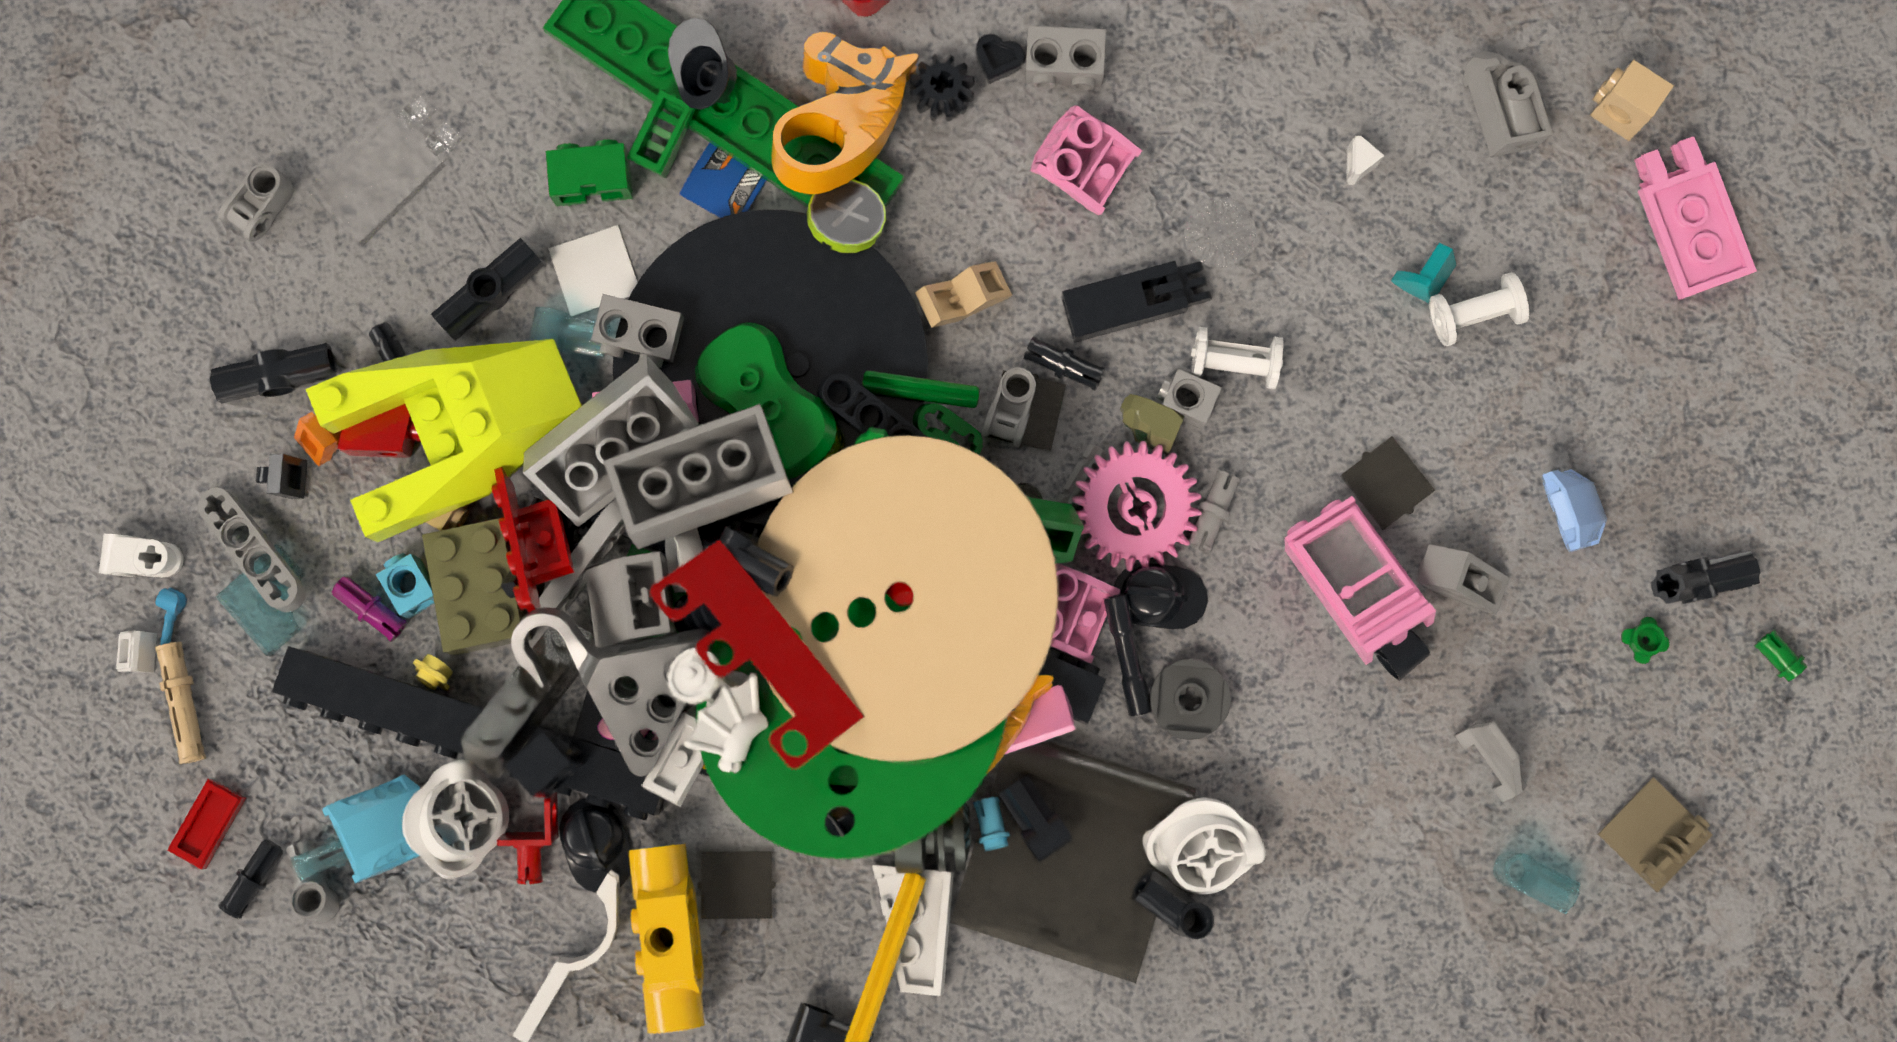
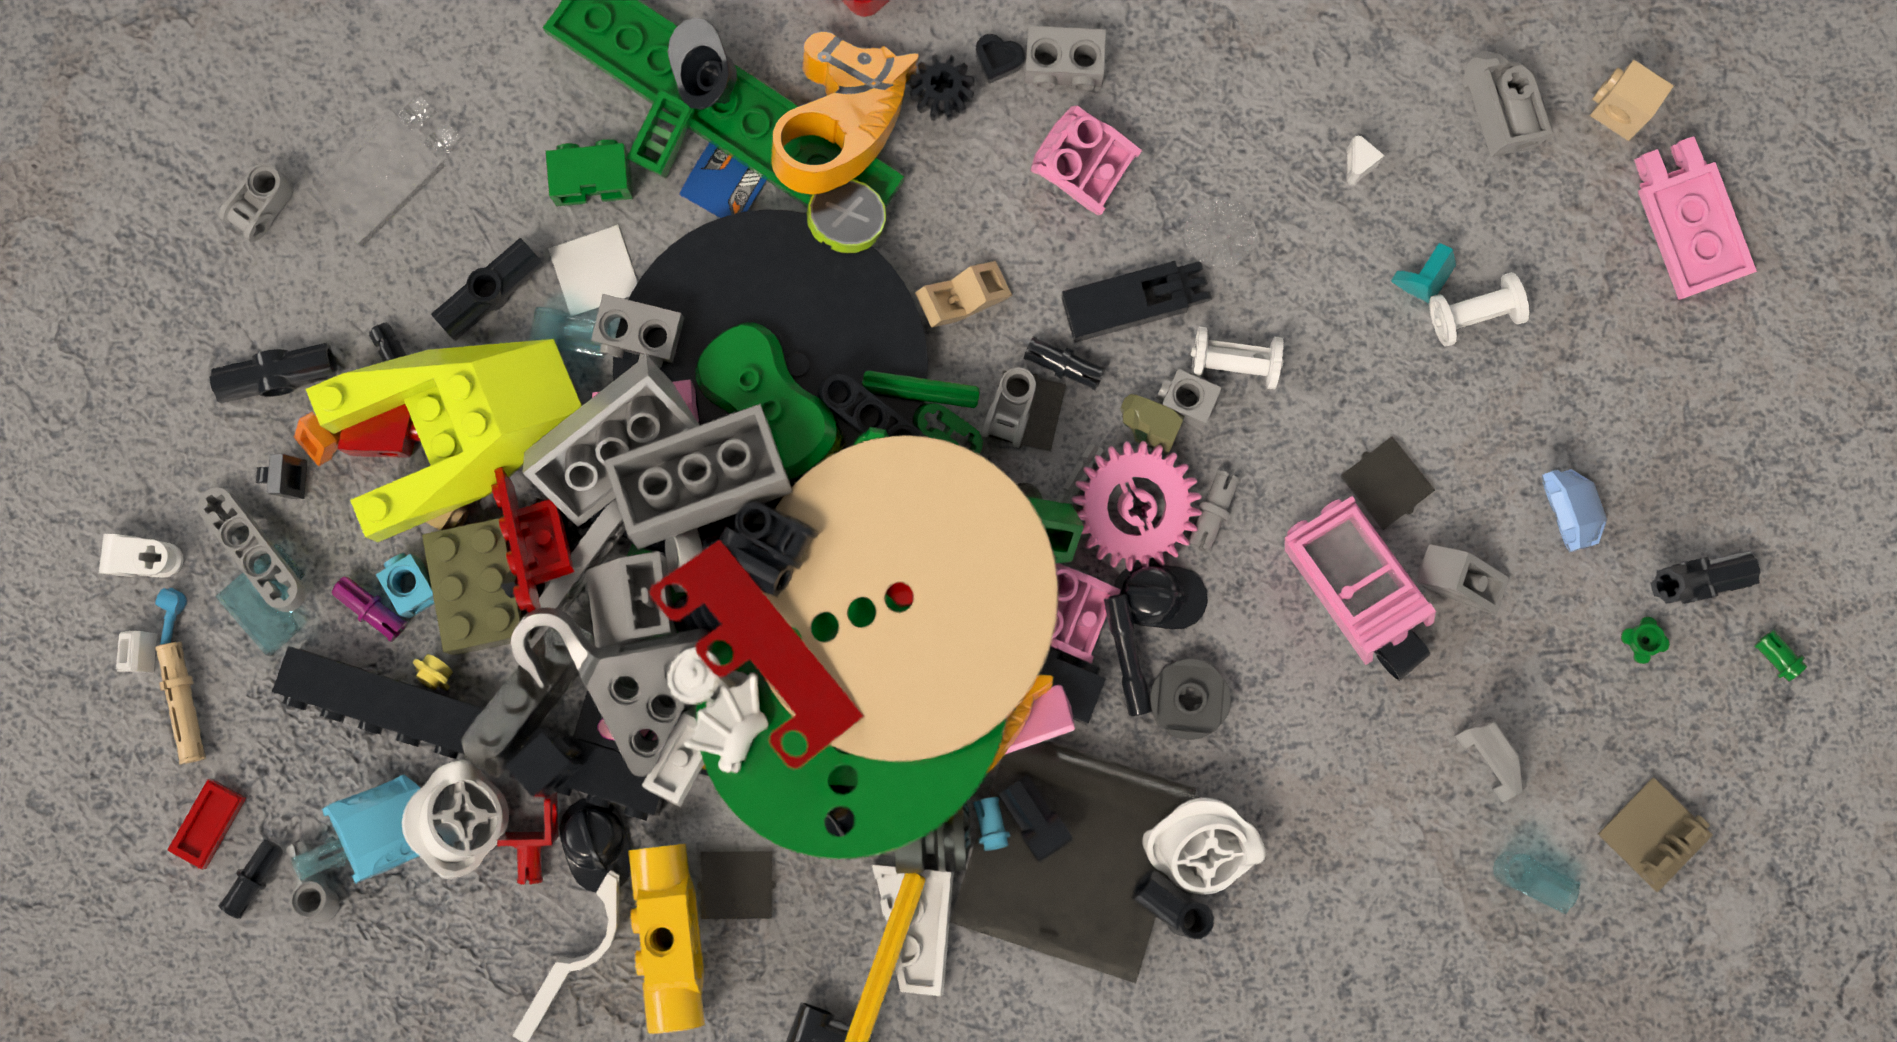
none -> black piece [735,502,820,569]

